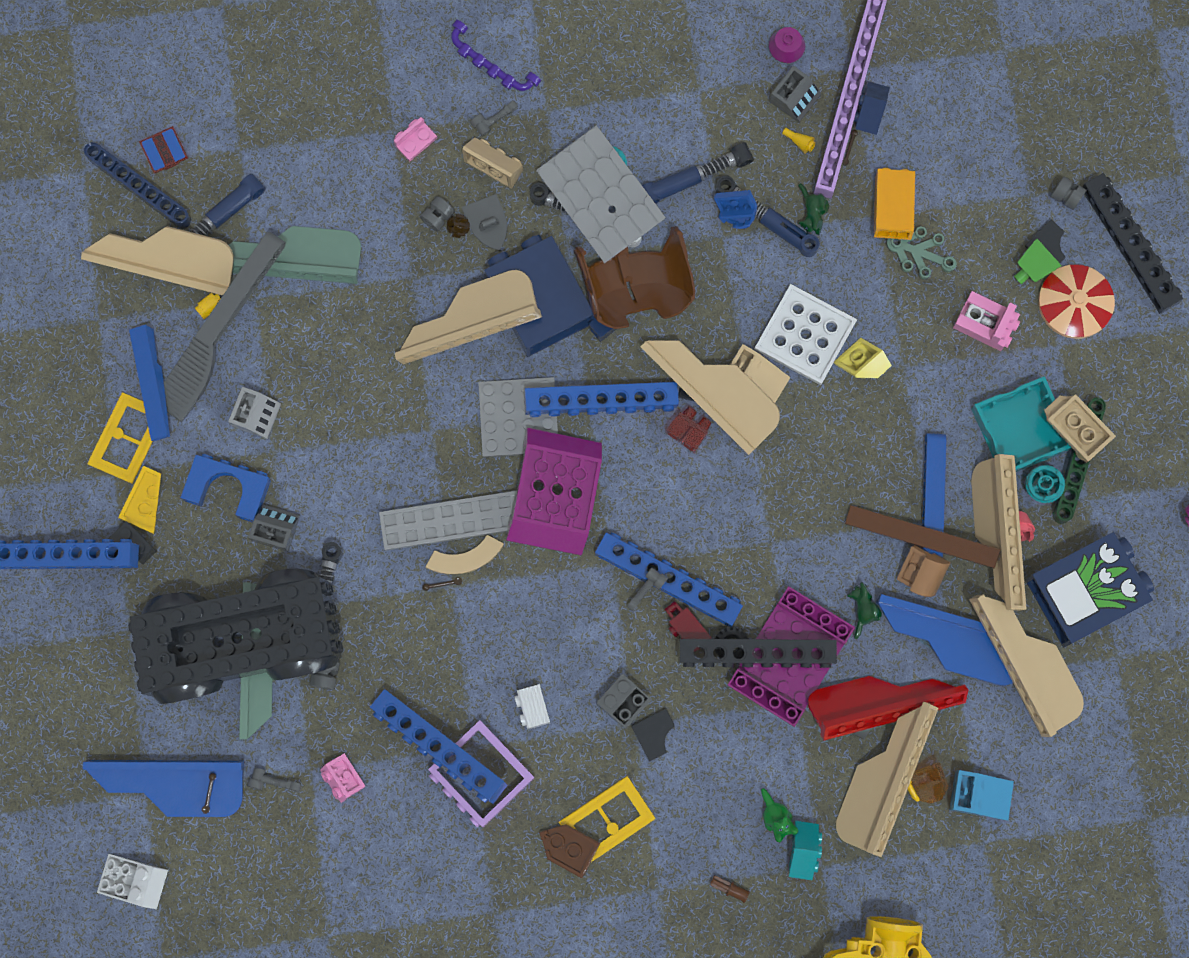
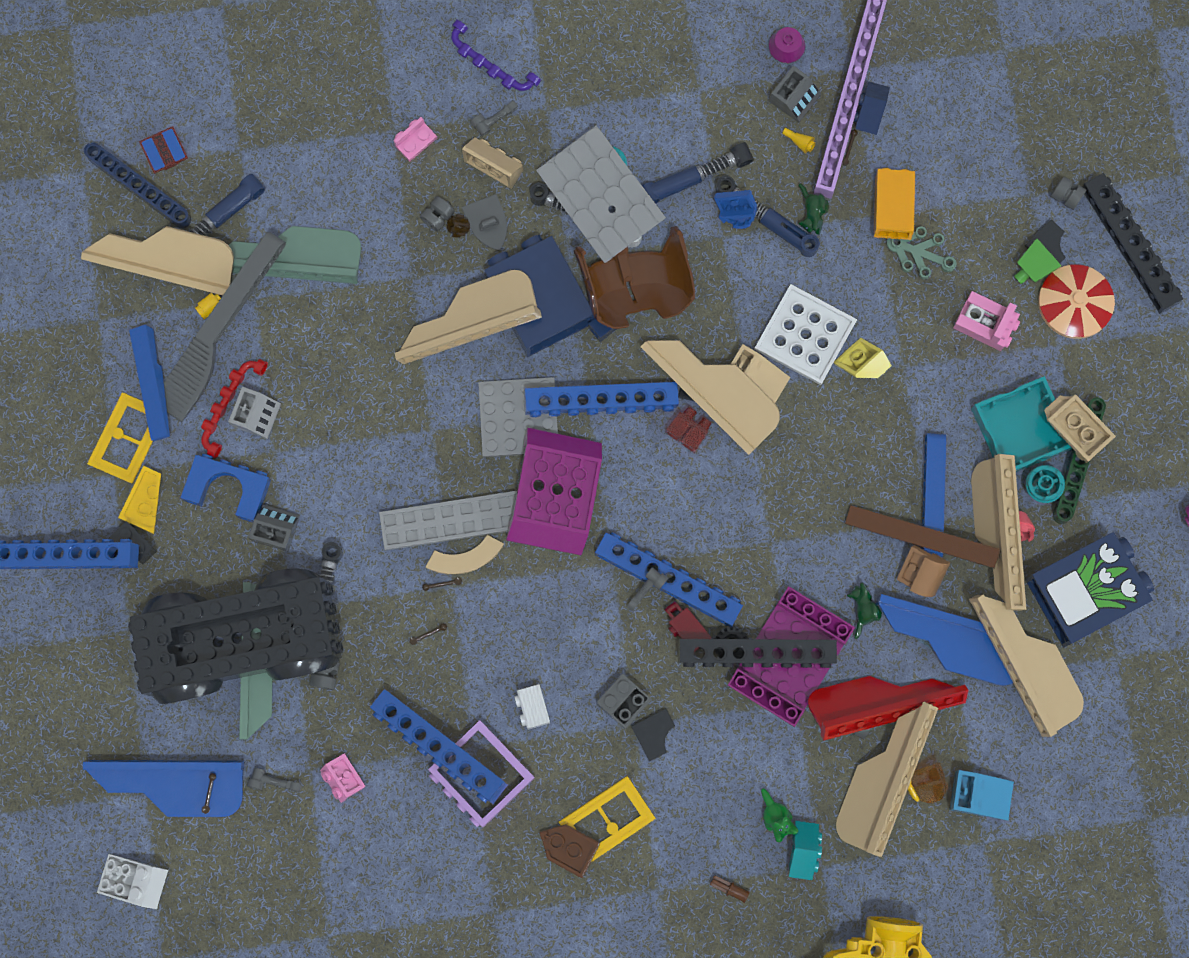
none -> red bar [201,359,268,459]
none -> dark brown hinge [409,623,447,645]

